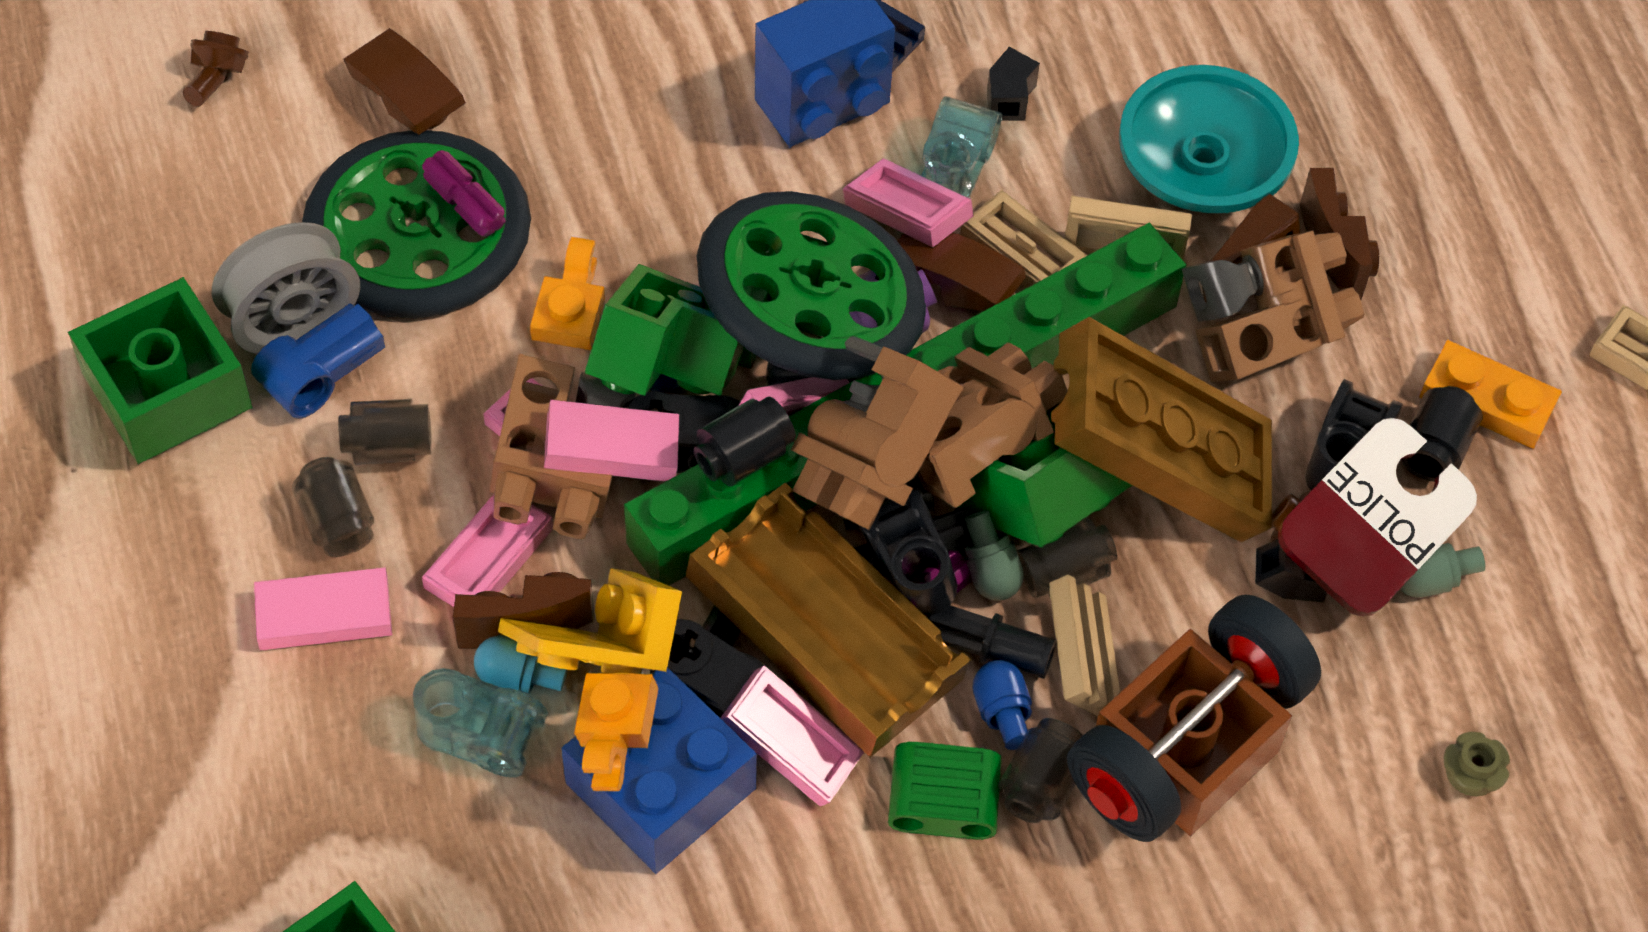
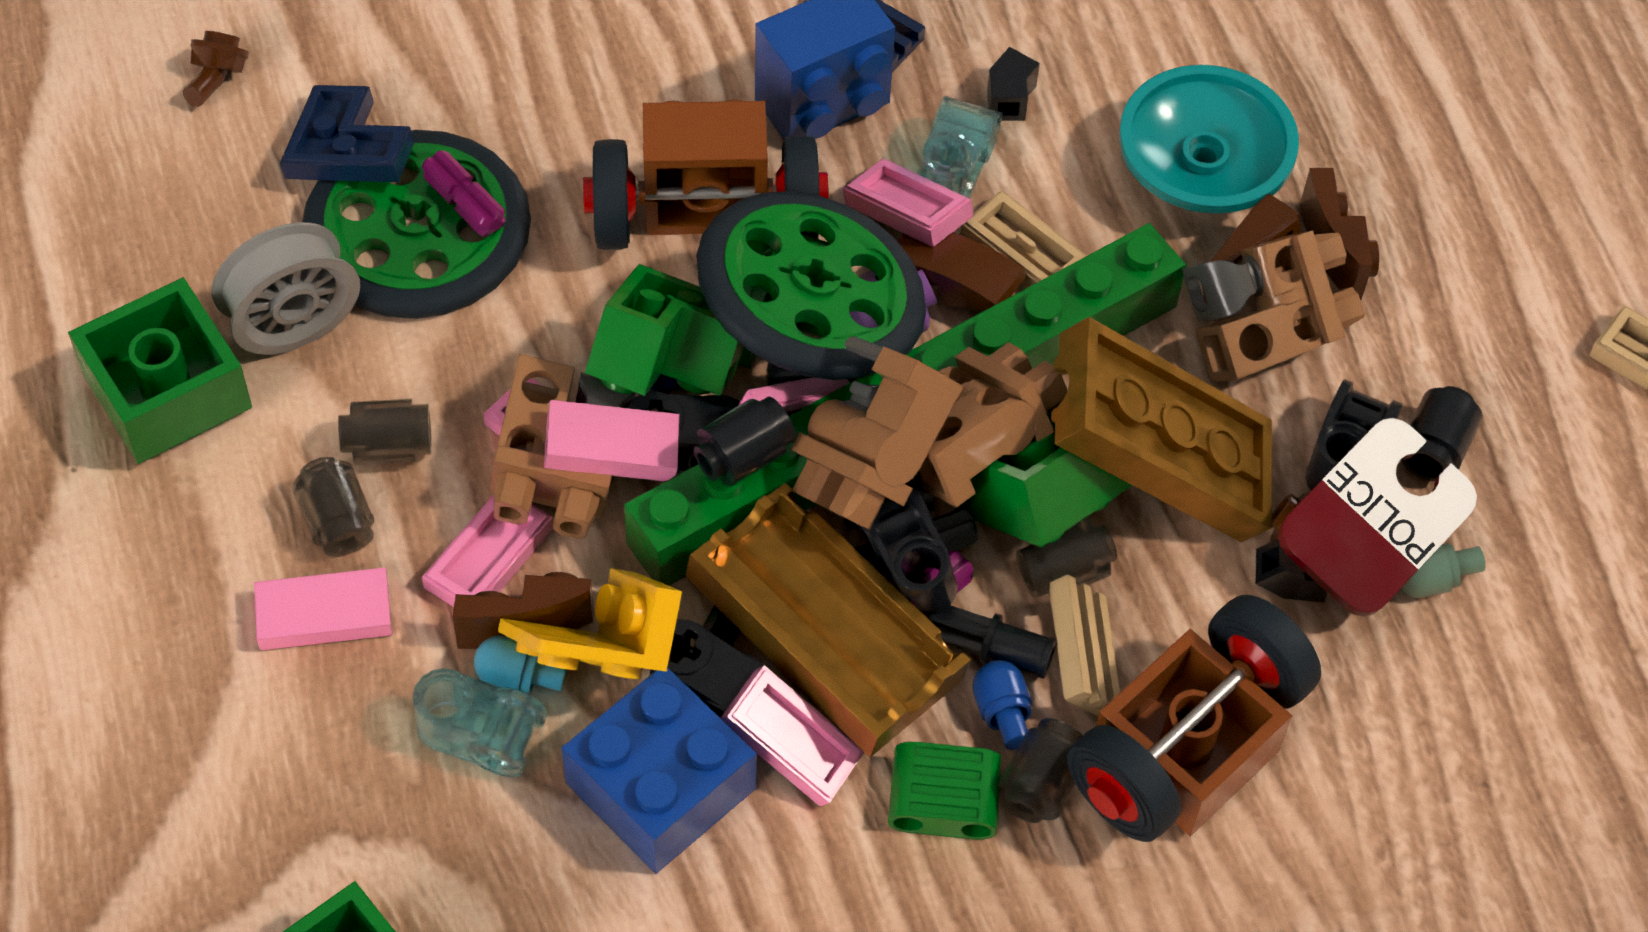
blue piece [251,303,385,419] -> none
reddish brown slope [343,28,466,135] -> none
light orange plate [530,236,605,350] -> none
light orange plate [574,673,659,791] -> none
sand green cylinder [964,510,1024,601] -> none
tan tile [1065,196,1192,260] -> none
light orange plate [1419,339,1562,450] -> none
olive plate [1444,732,1510,797] -> none
none -> dark blue tile [280,85,415,182]
none -> dark orange brick [583,99,829,250]

